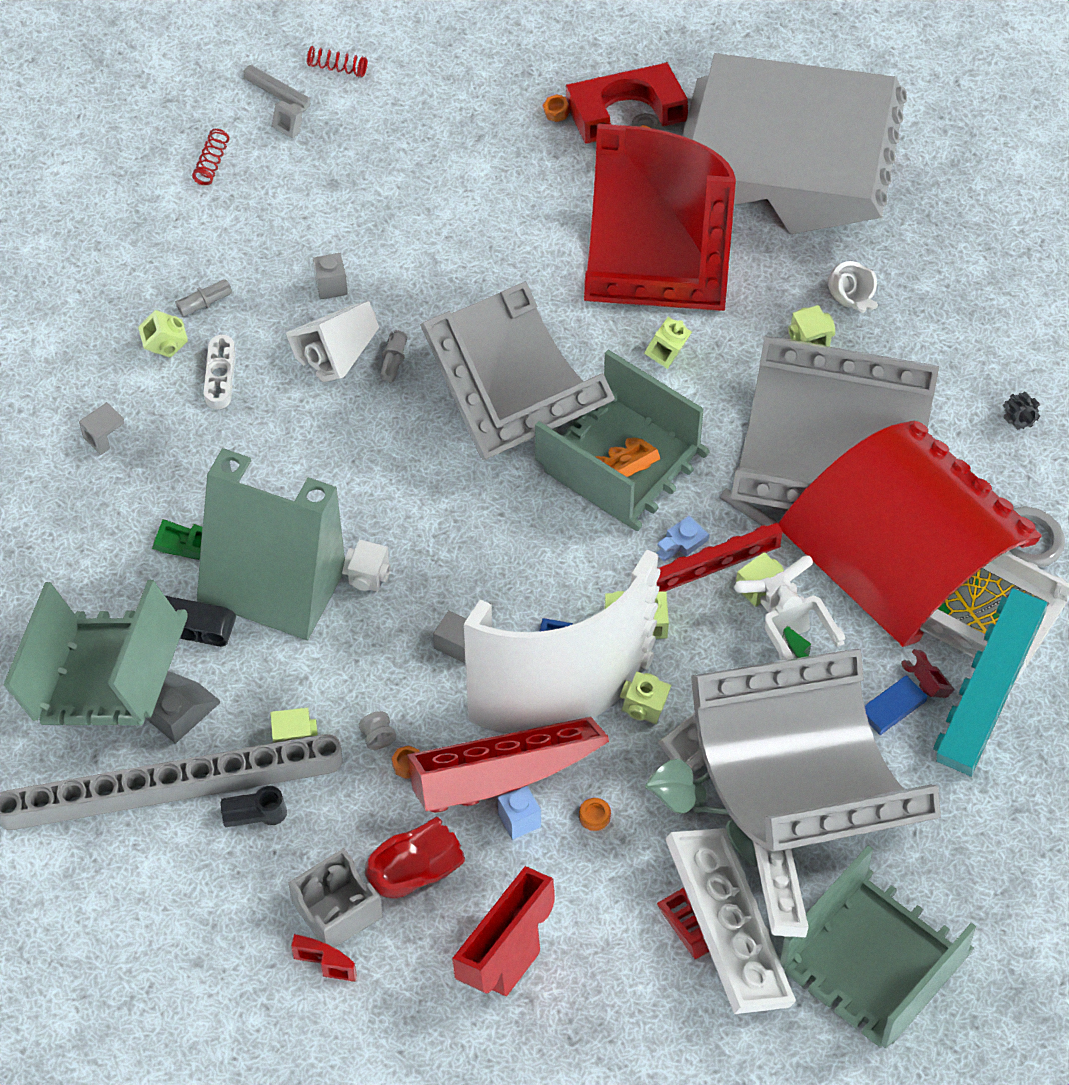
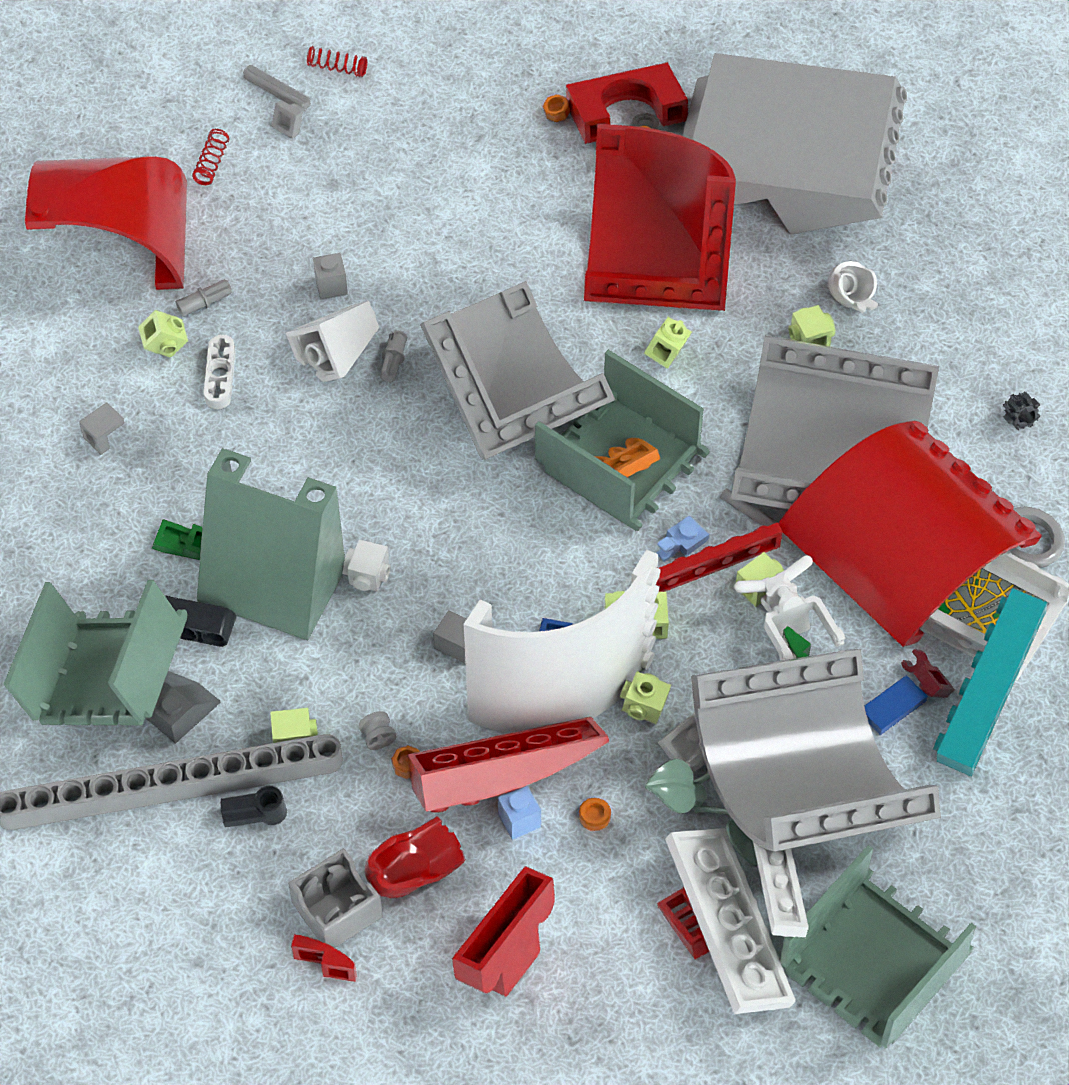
none -> red panel [25,156,187,290]

